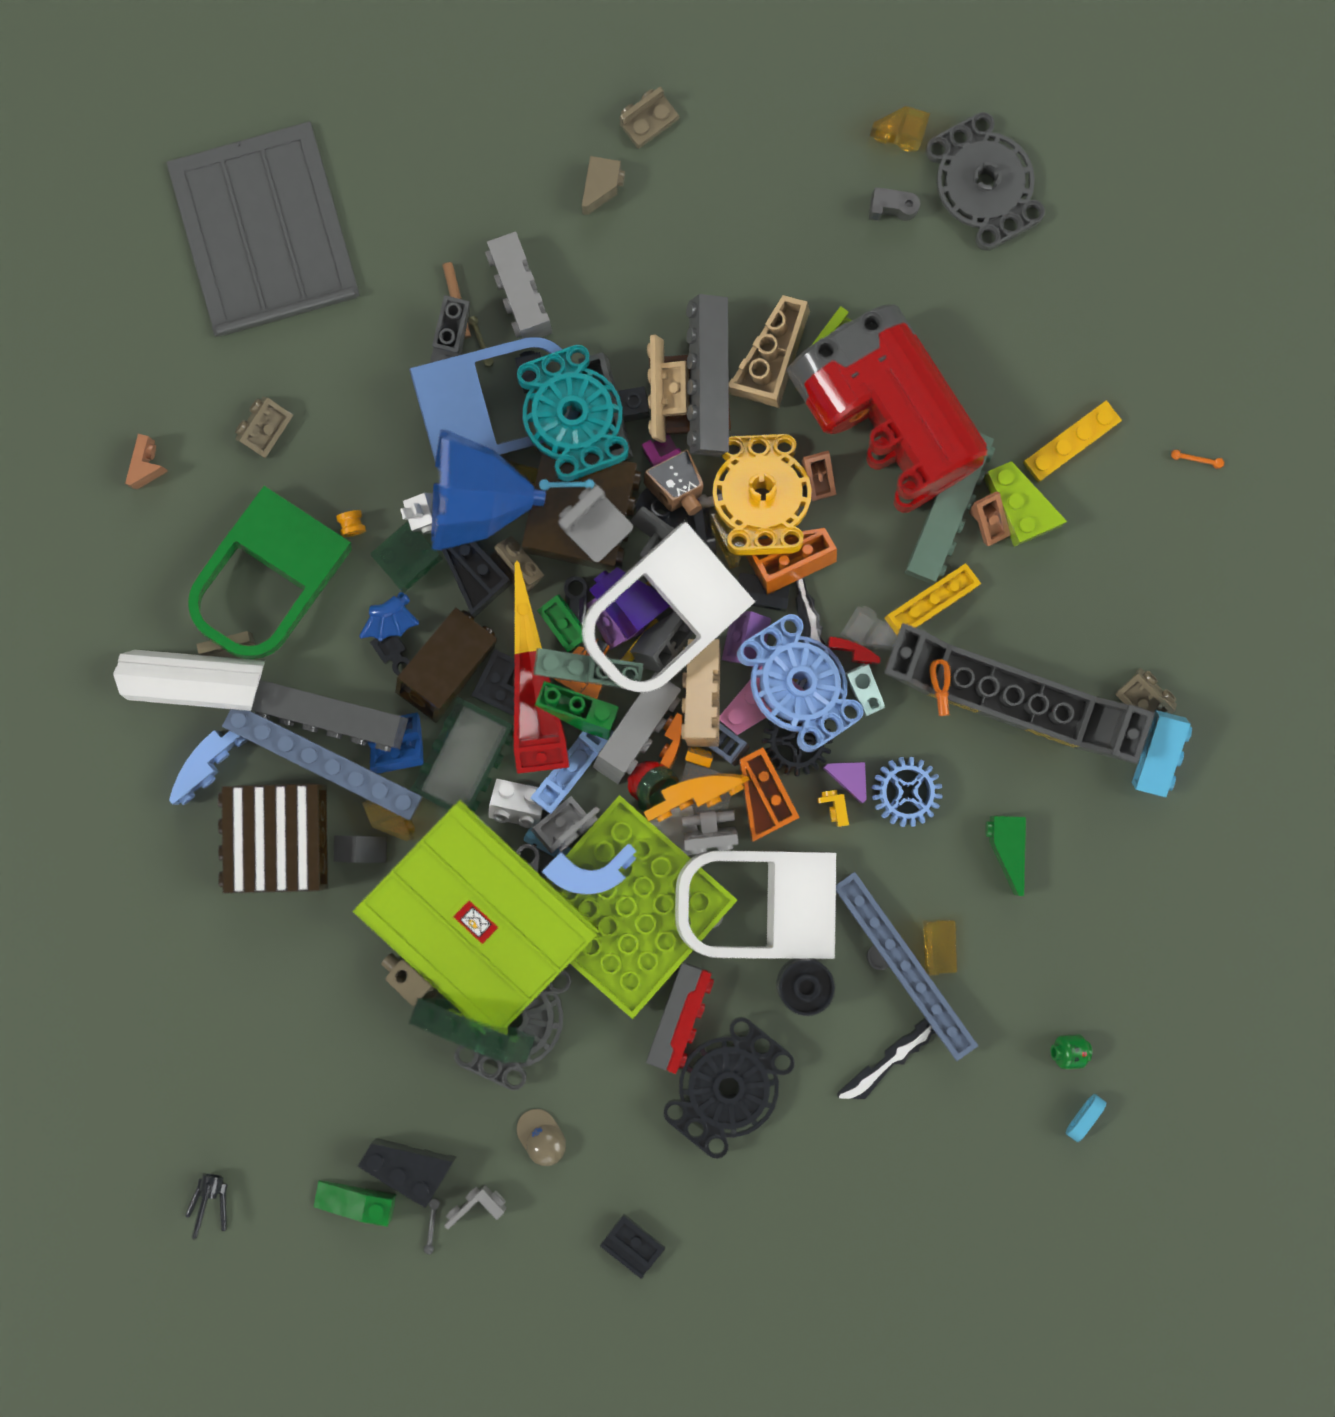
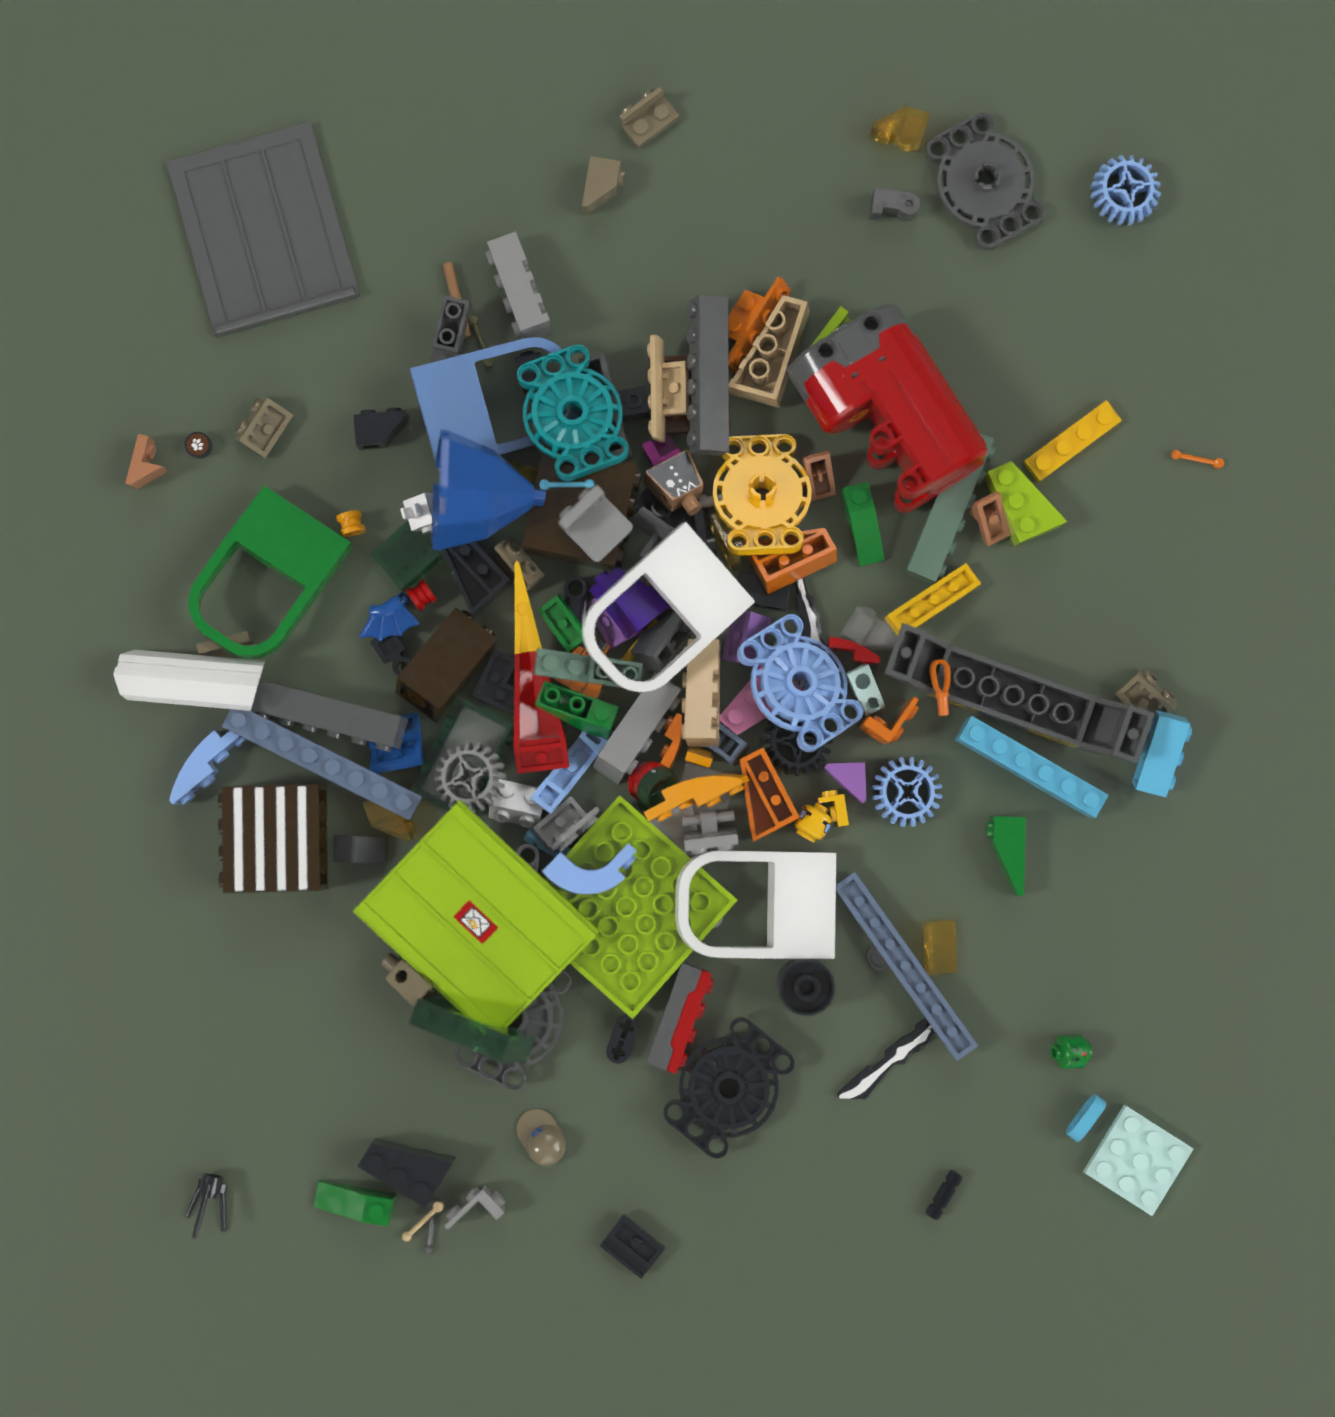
none -> tile [185,432,212,459]
none -> black slope [353,407,409,450]
none -> tan hinge [402,1201,445,1242]
none -> red wheel [406,579,437,611]
none -> light grey gear [434,742,506,813]
none -> black beam [606,1014,639,1064]
none -> orange bracket [728,277,791,374]
none -> yellow head [794,802,833,843]
none -> green slope [840,482,885,567]
none -> orange bracket [858,696,919,745]
none -> black axle [926,1170,963,1220]
none -> medium azure brick [954,716,1109,818]
none -> light aqua plate [1083,1105,1193,1216]
none -> light blue gear [1090,155,1161,226]

